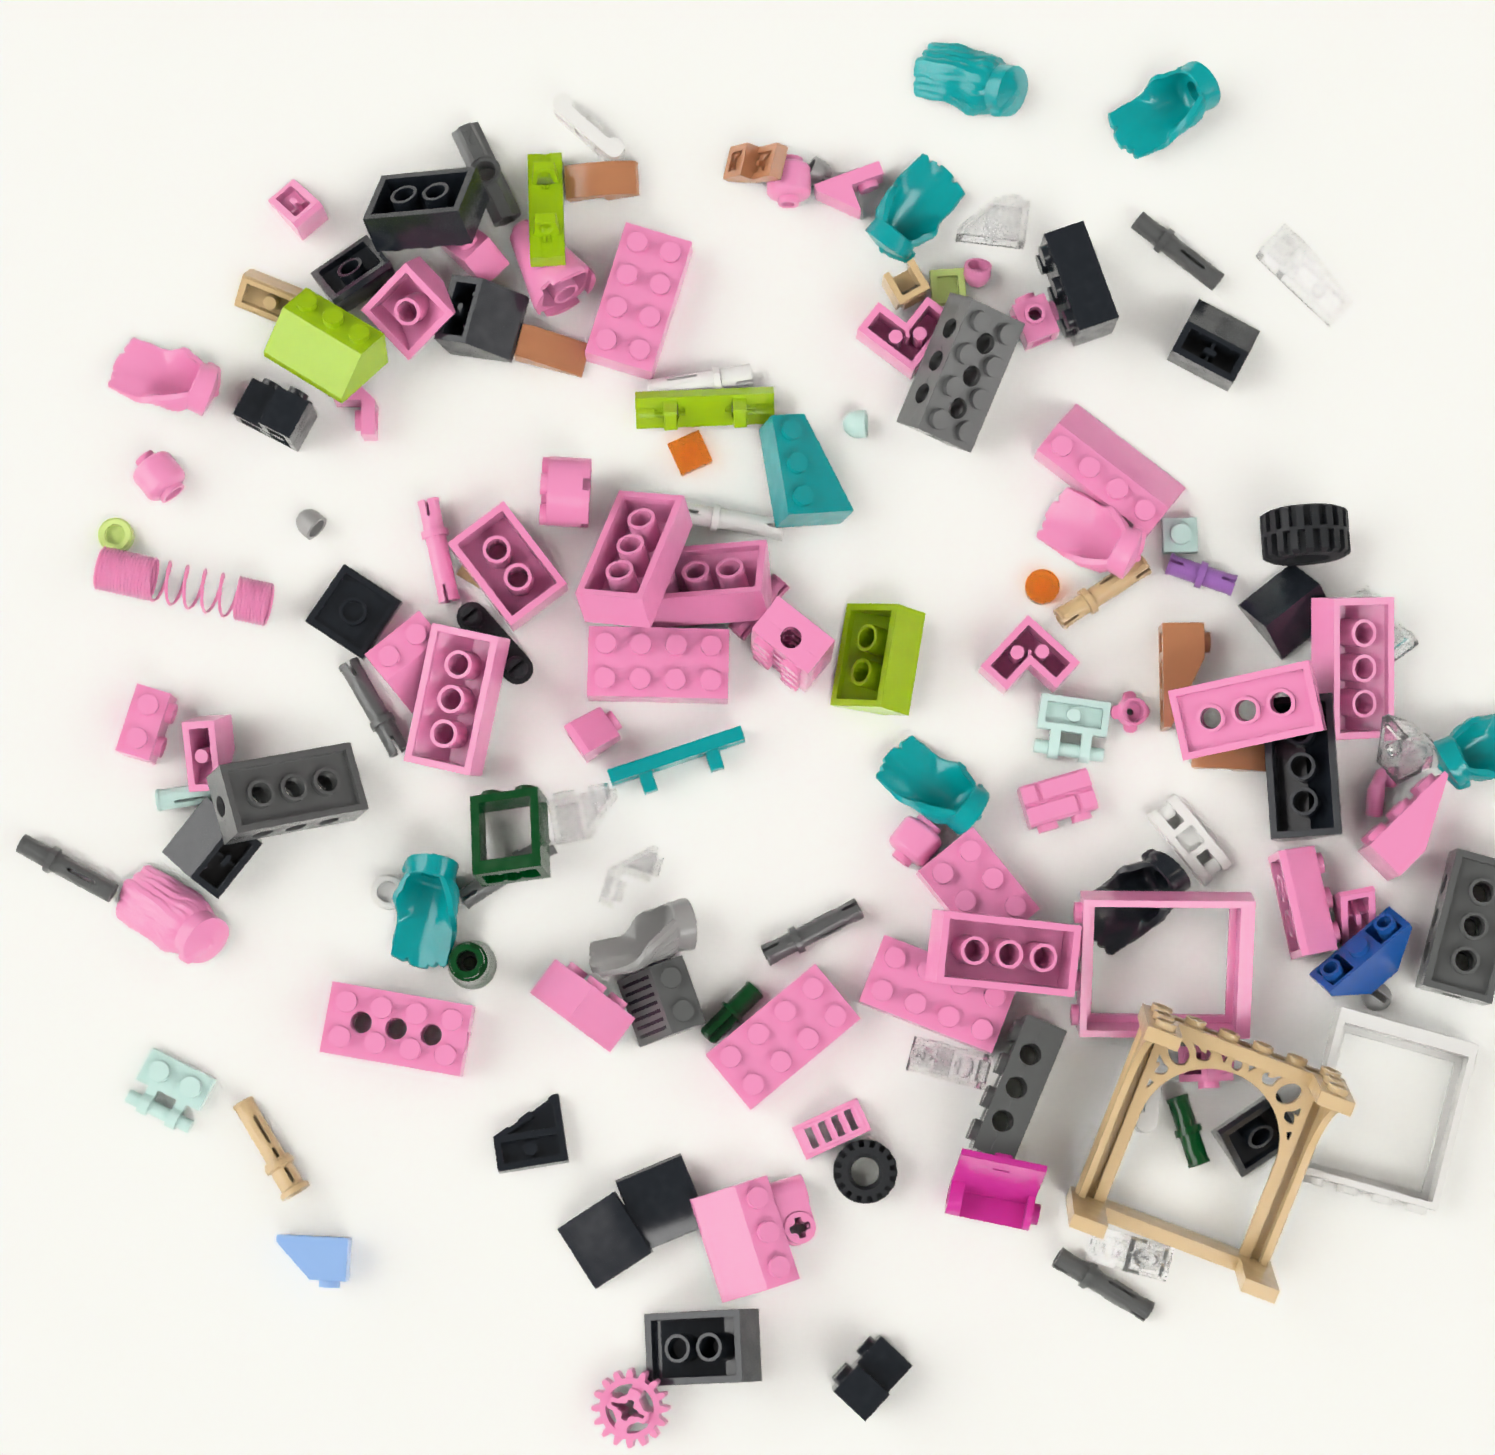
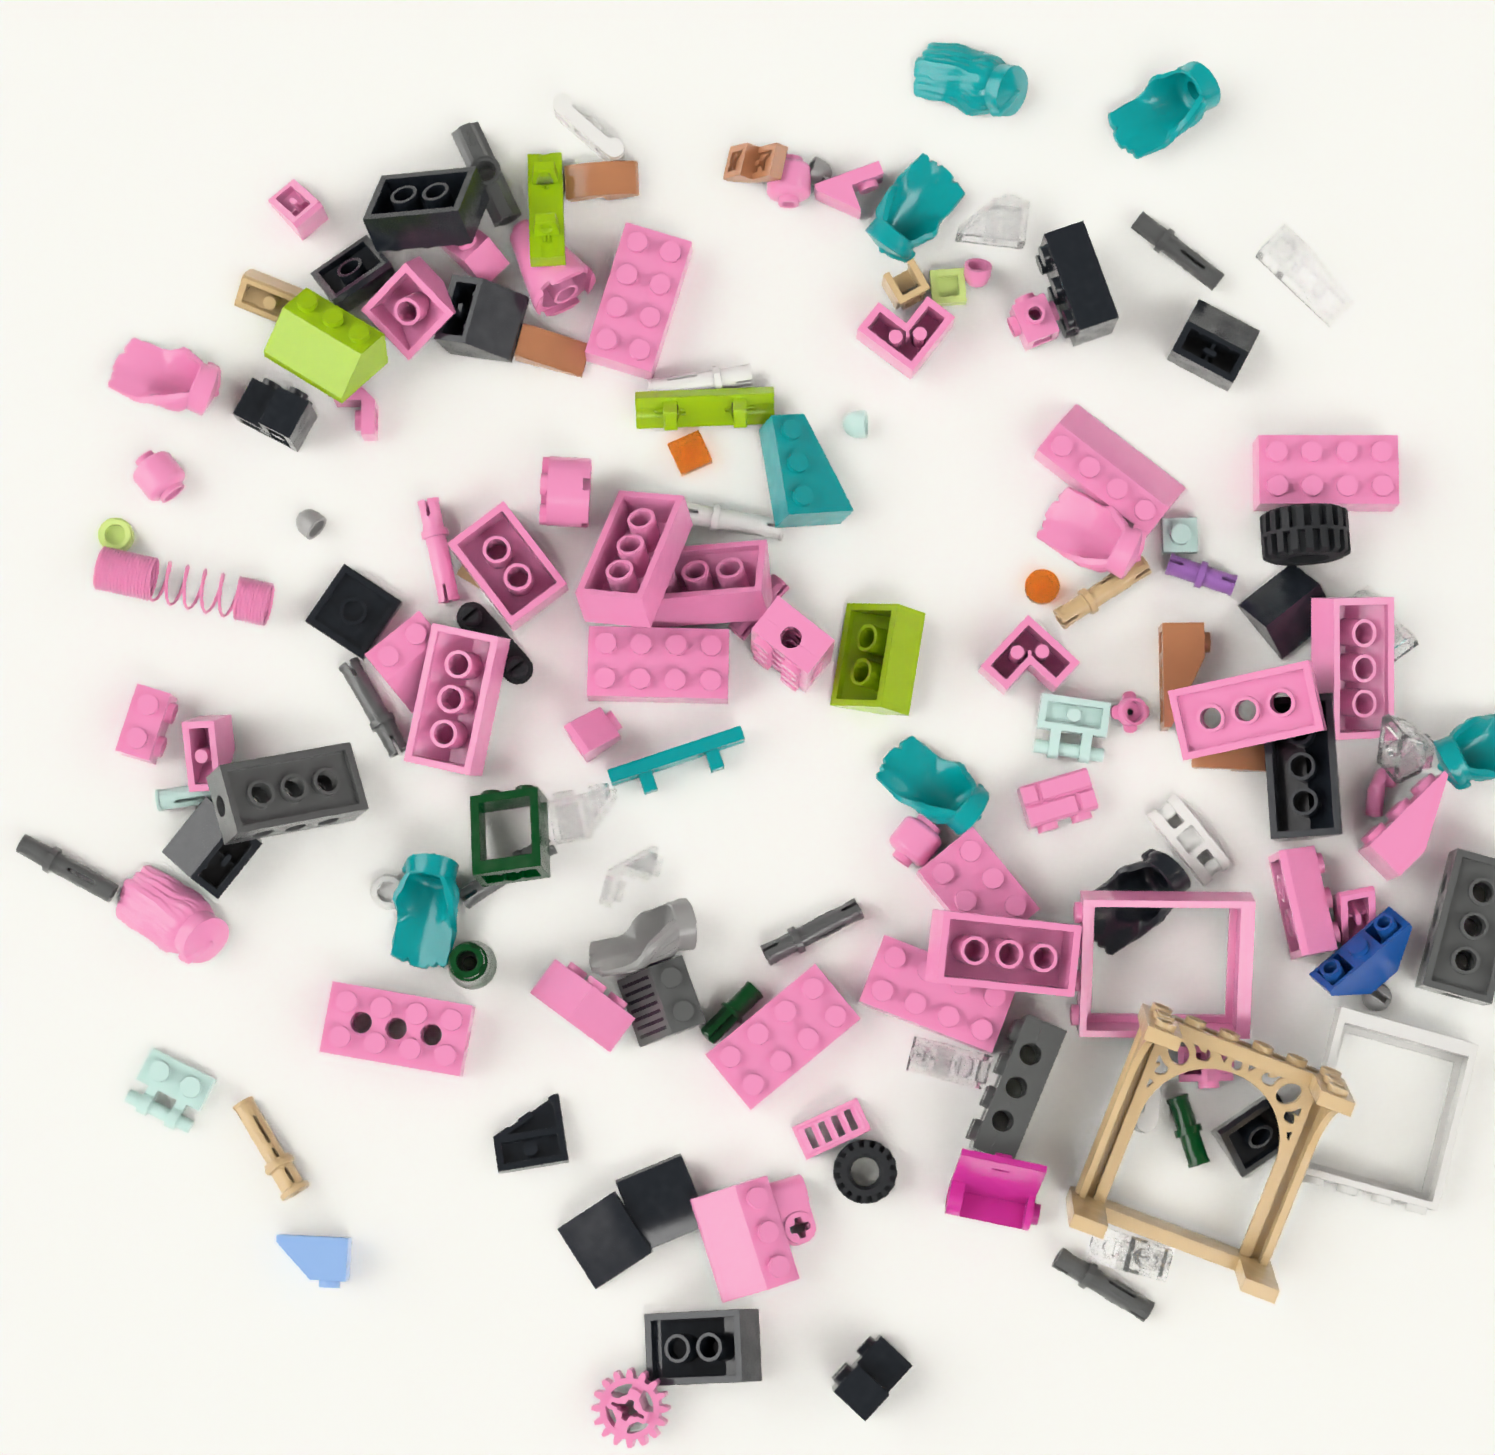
brick [896,292,1025,453] -> none
none -> bright pink brick [1252,435,1400,512]

